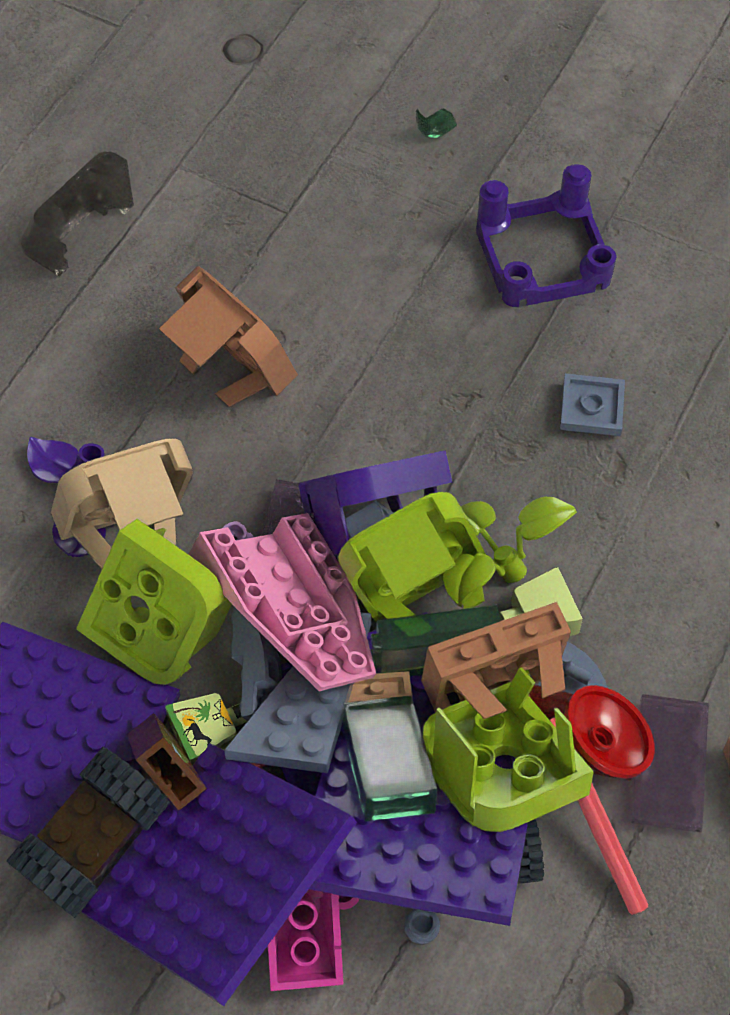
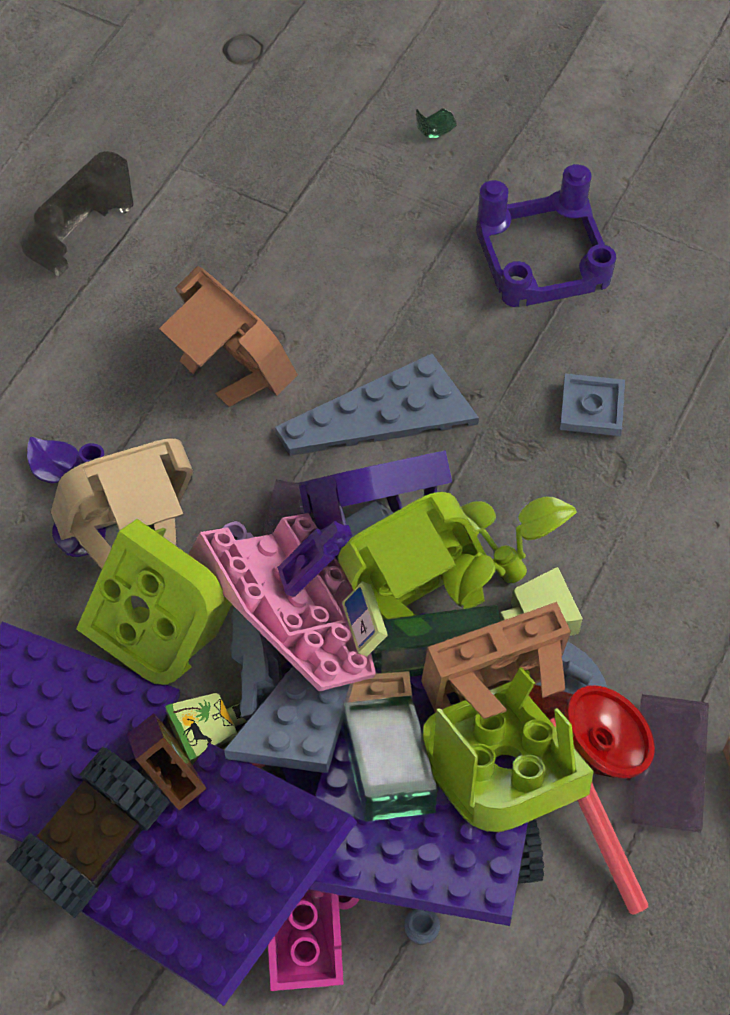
none -> sand blue wing [275,354,479,456]
none -> dark purple hinge [277,521,353,597]
none -> tile [342,582,388,656]

